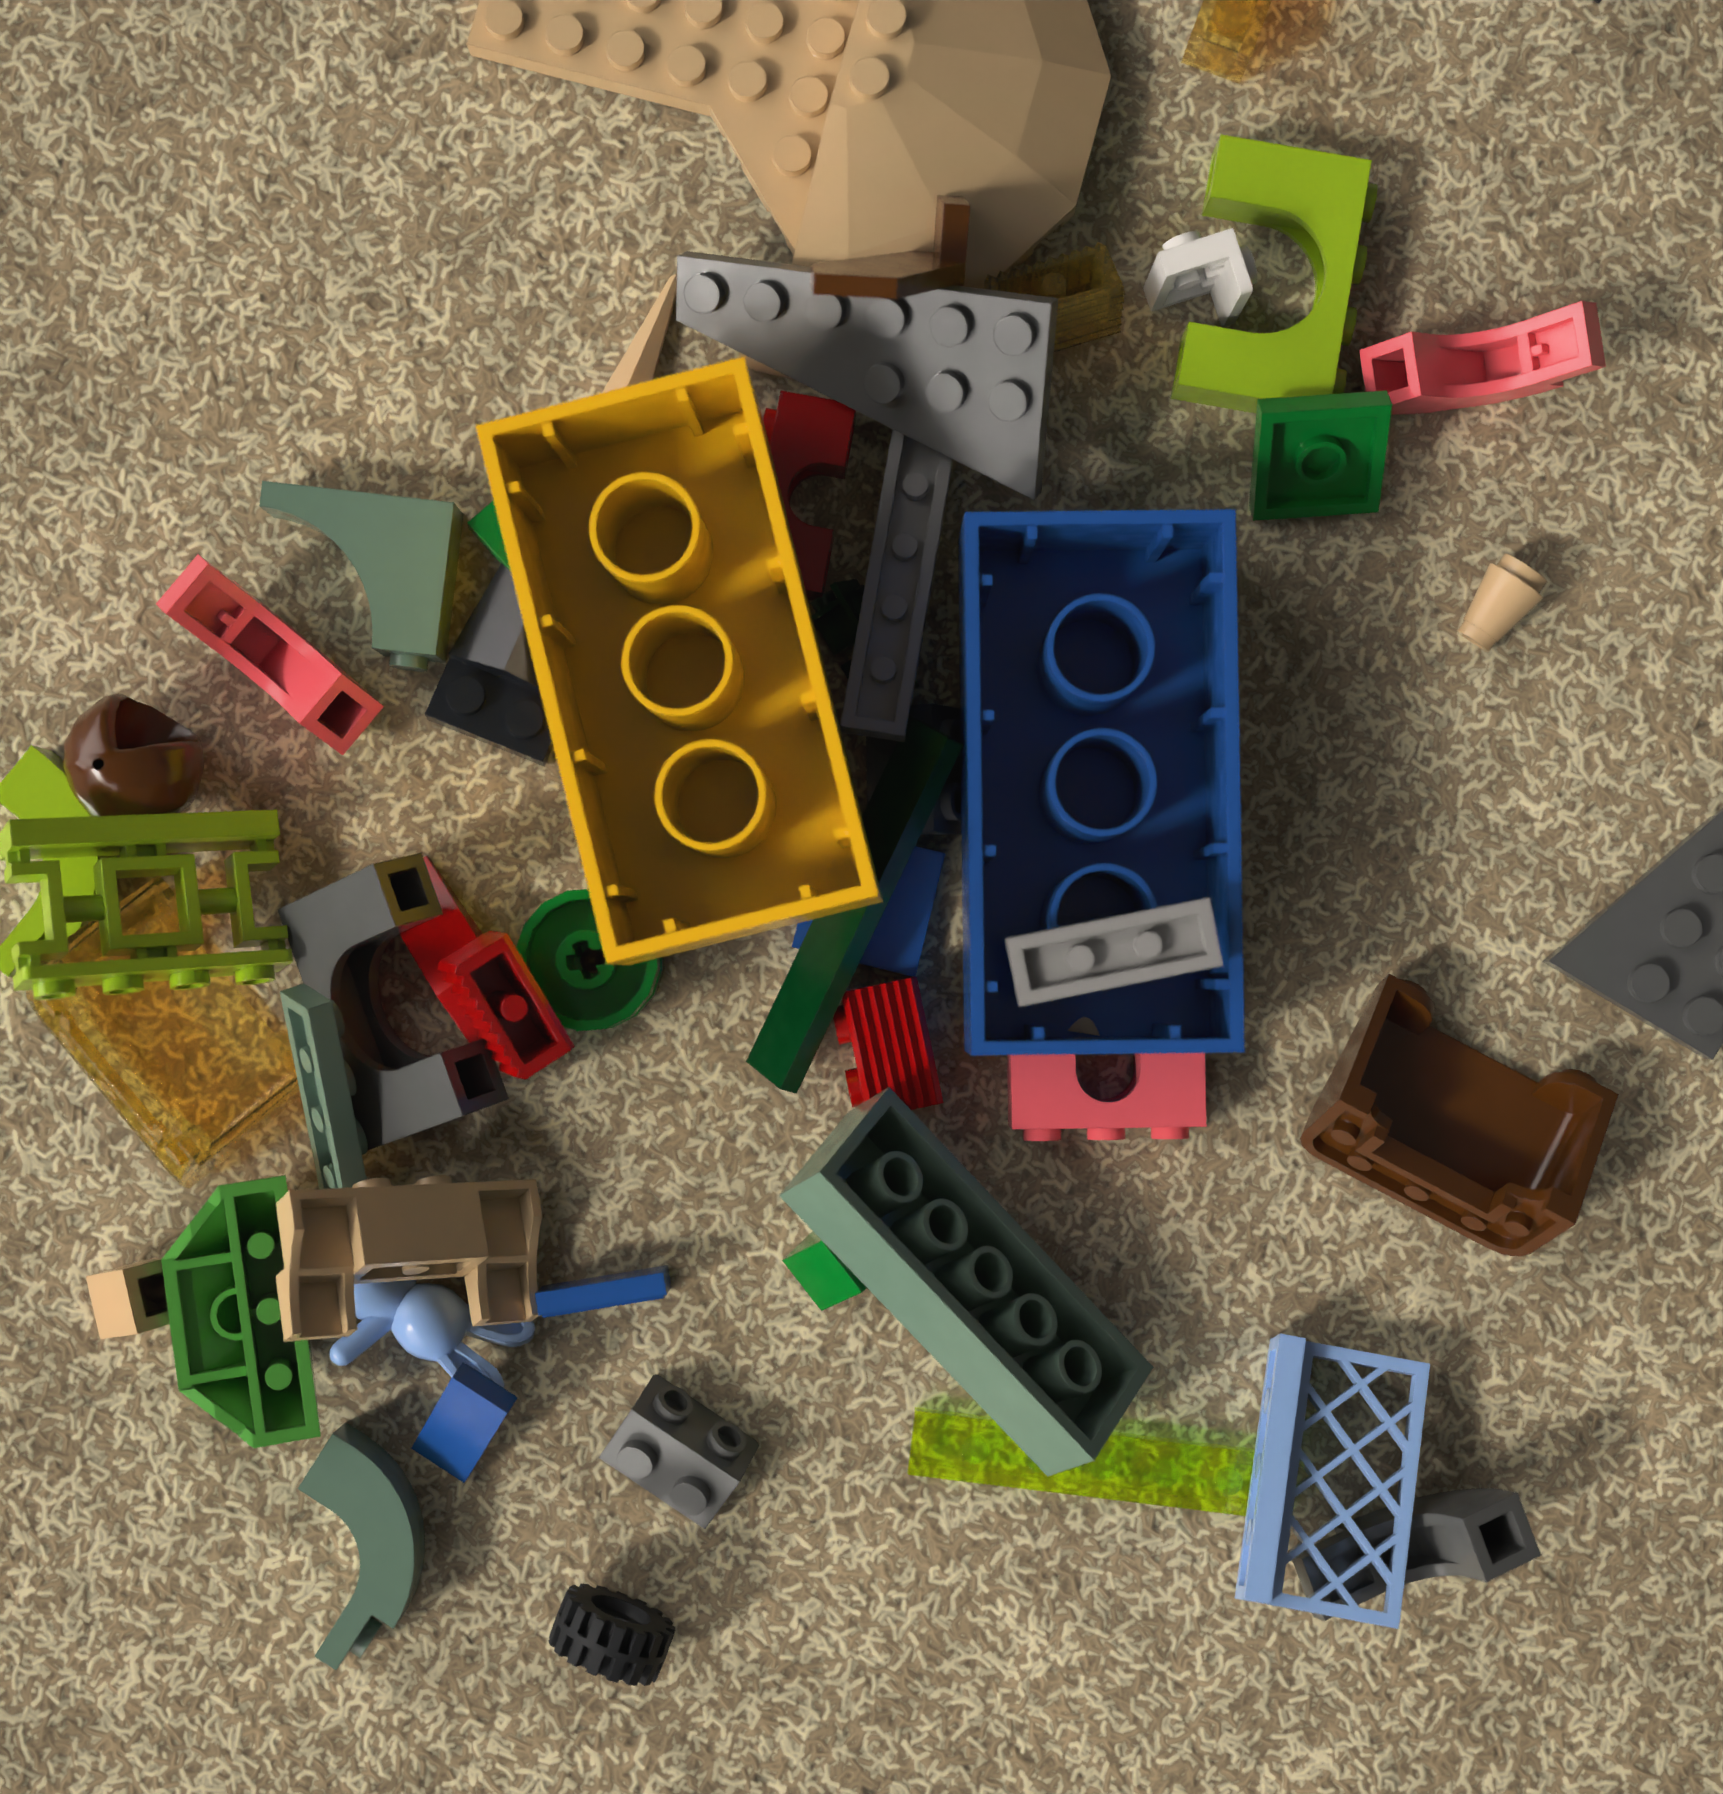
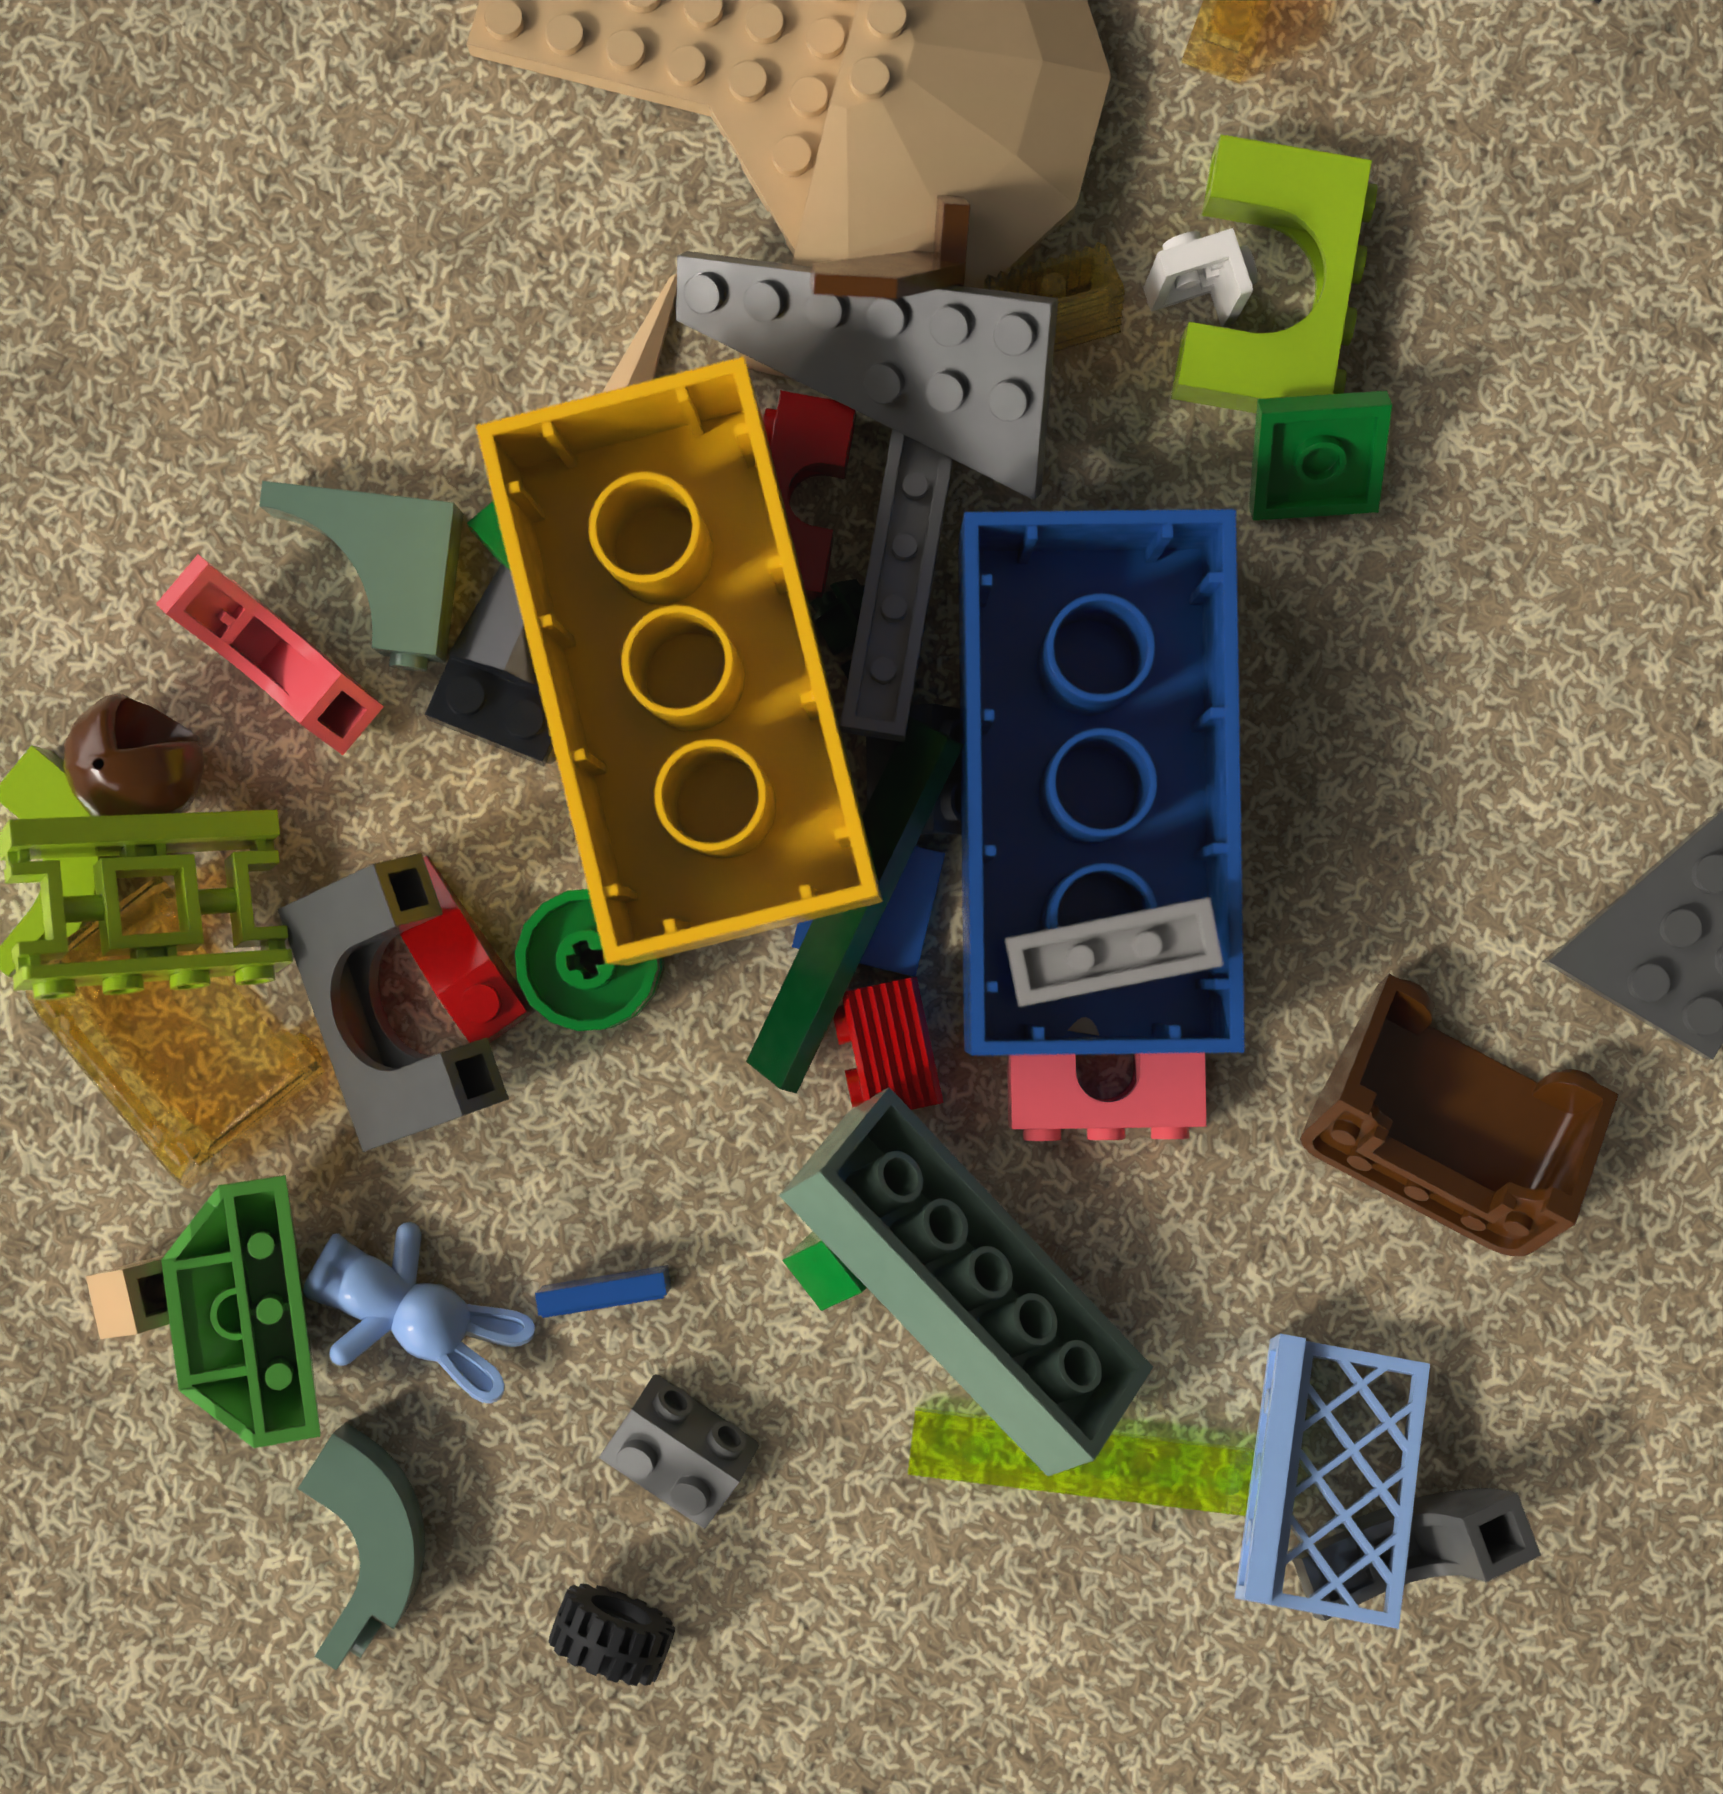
tan bracket [276,1175,543,1342] -> none
sand green plate [280,983,369,1189] -> none
blue tile [411,1362,517,1483] -> none
red brick [437,930,575,1080] -> none
coral arch [1359,301,1606,414] -> none
tan cone [1457,553,1547,652] -> none

